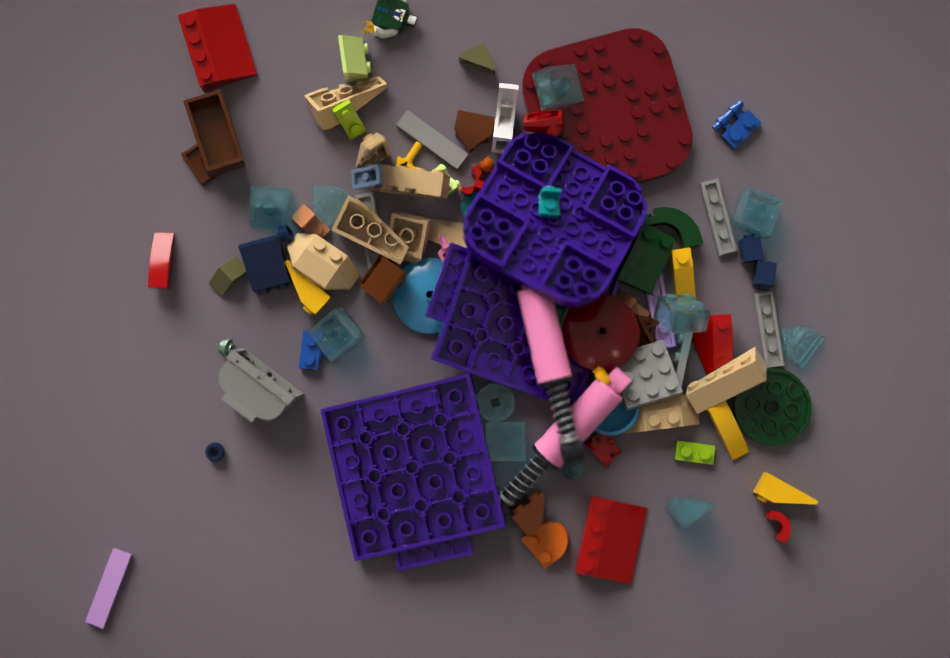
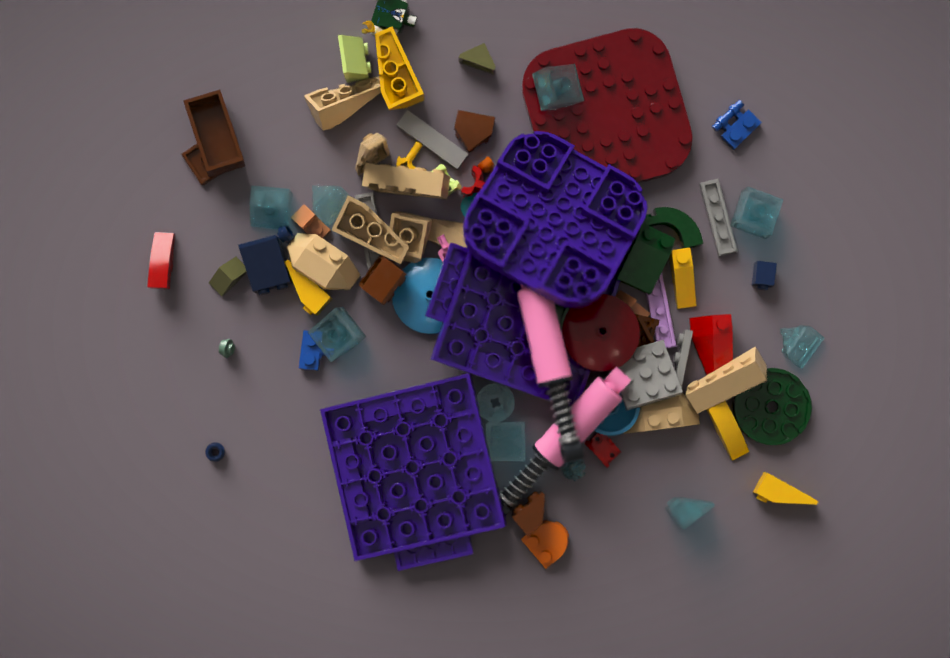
lavender tile [85,548,133,628] -> none
red slope [178,4,258,92] -> none
light grey container [218,347,304,422] -> none
lime plate [332,99,367,140] -> none
sand blue slope [351,164,383,190] -> none
white arch [491,83,519,153] -> none
red slope [523,108,565,136] -> none
teal bracket [538,186,562,218] -> none
red slope [574,495,647,584] -> none
yellow bar [593,366,622,392] -> none
clear light blue brick [654,293,711,333] -> none
lime plate [674,440,715,465] -> none
dark blue brick [738,234,763,264] -> none
light grey tile [753,291,785,369] -> none
red piece [764,510,791,543] -> none
none -> yellow wedge [375,27,424,110]

